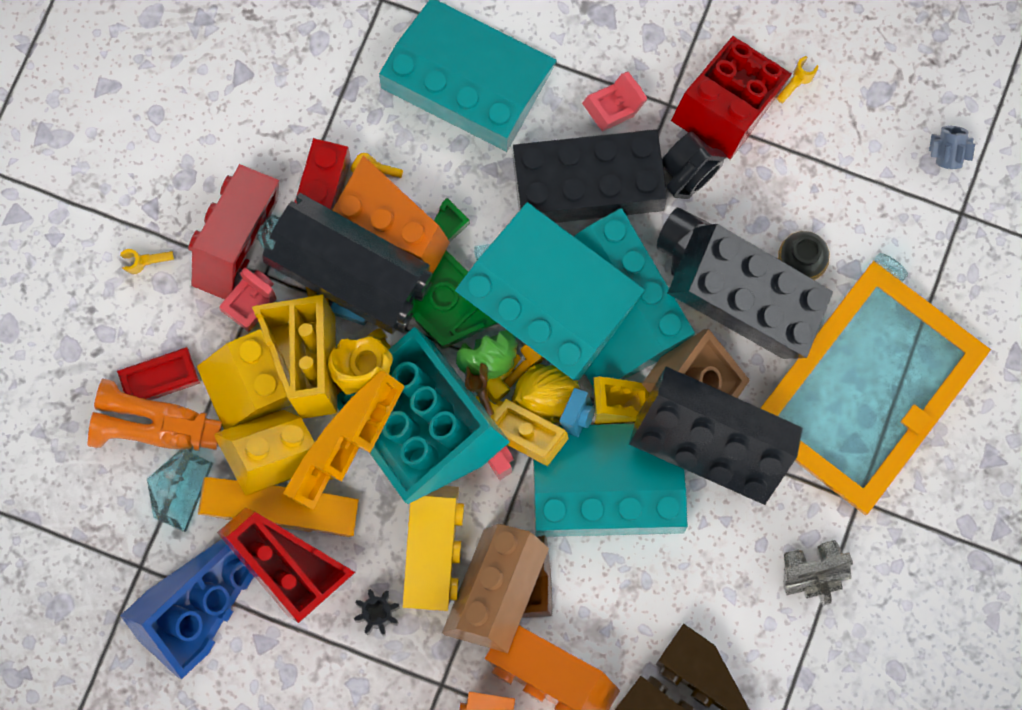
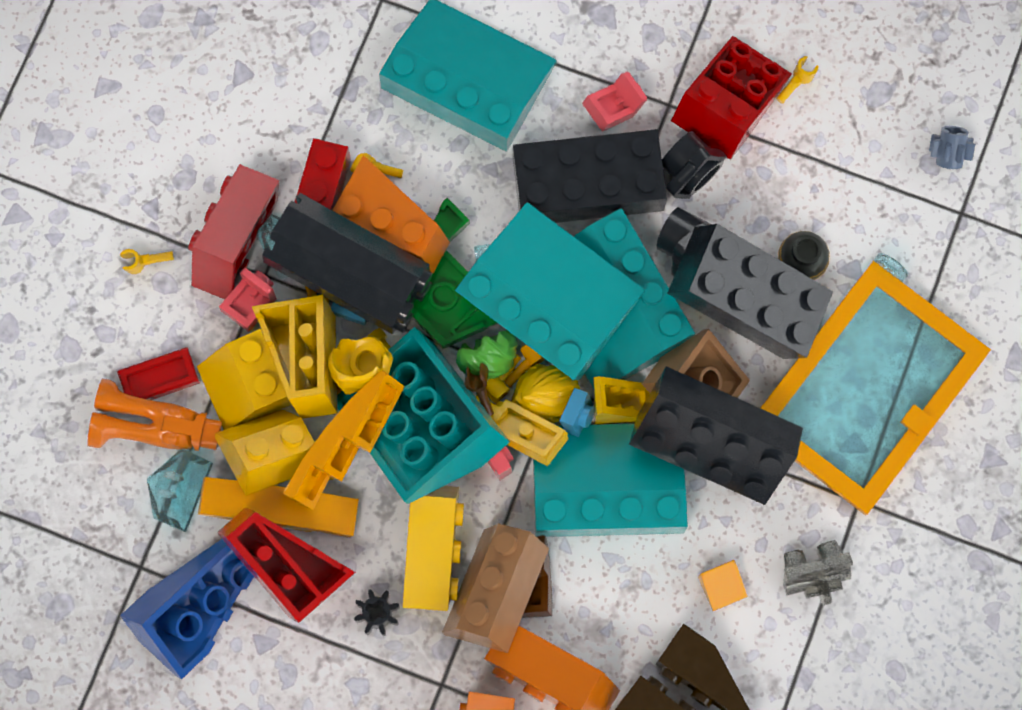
none -> light orange slope [698,560,748,611]

